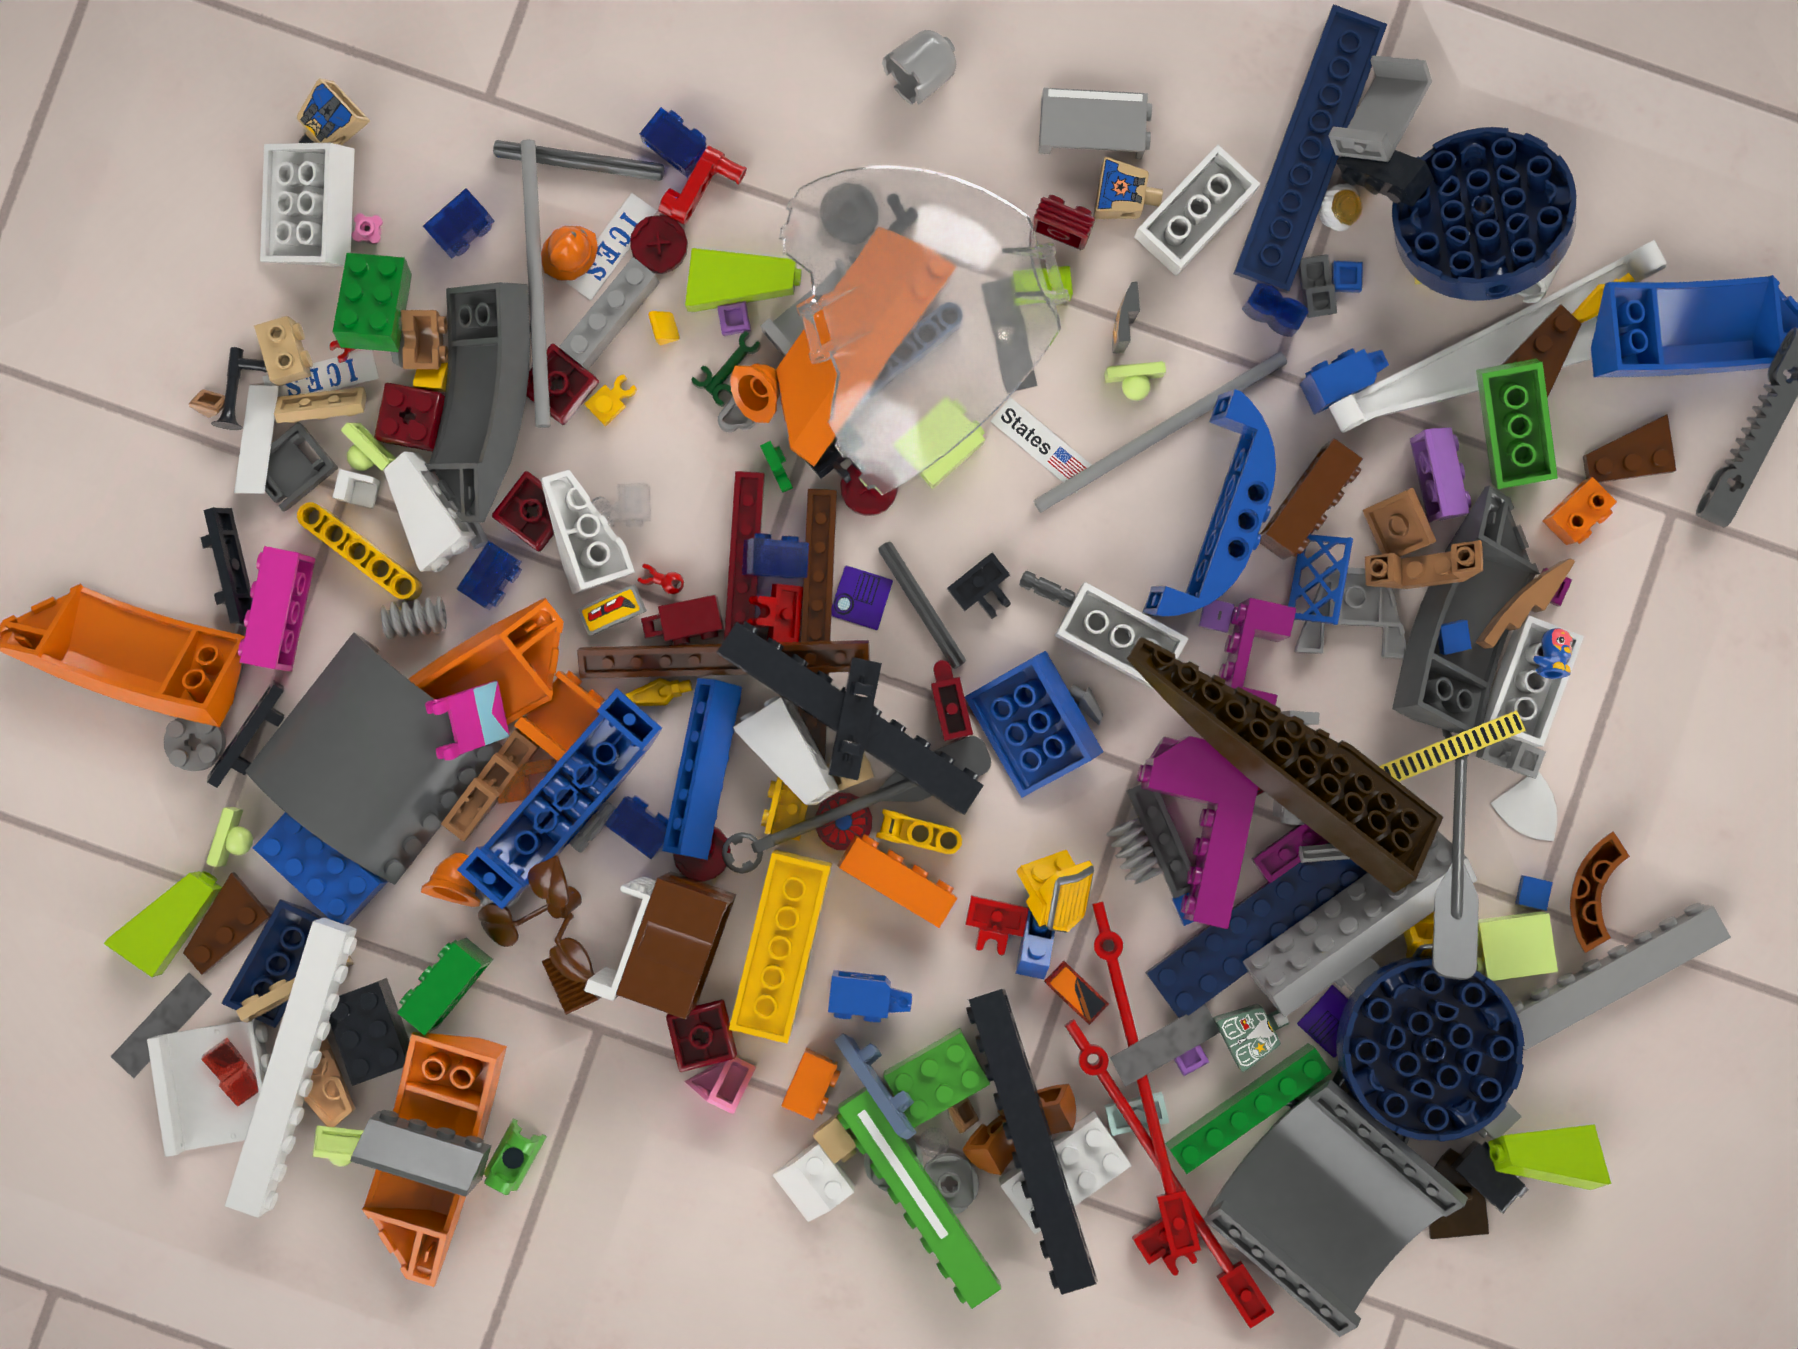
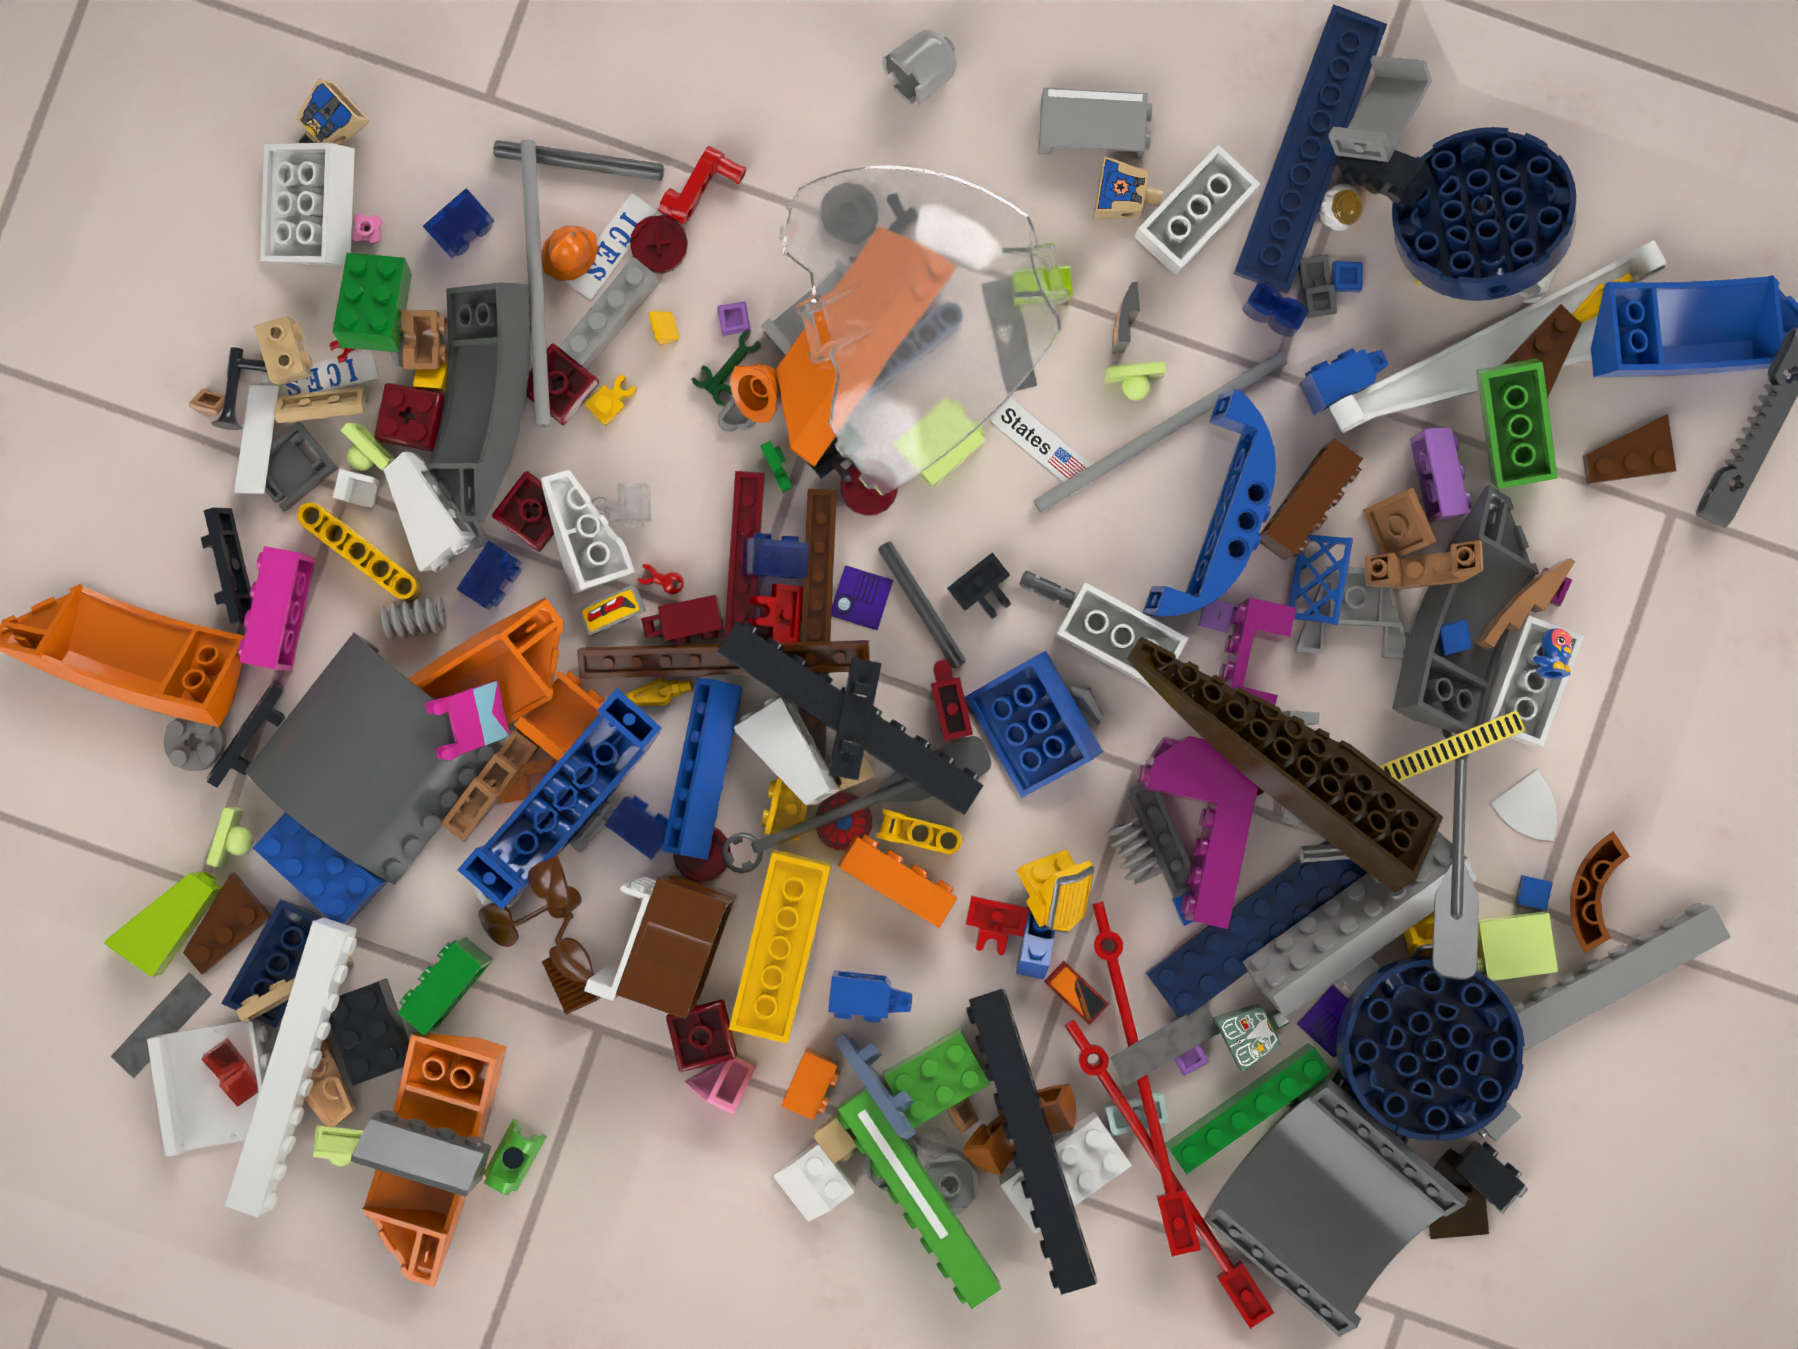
orange piece [421,852,480,907] -> none
clear blue brick [639,107,707,178] -> none
lime slope [685,248,802,312] -> none
dark red brick [1031,195,1095,250] -> none
red plate [1132,1218,1198,1276] -> none
magenta plate [1251,823,1328,883] -> none
light grey slope [1476,738,1546,779] -> none
lime slope [1488,1124,1611,1190] -> none
orange brick [1542,477,1617,545] -> none

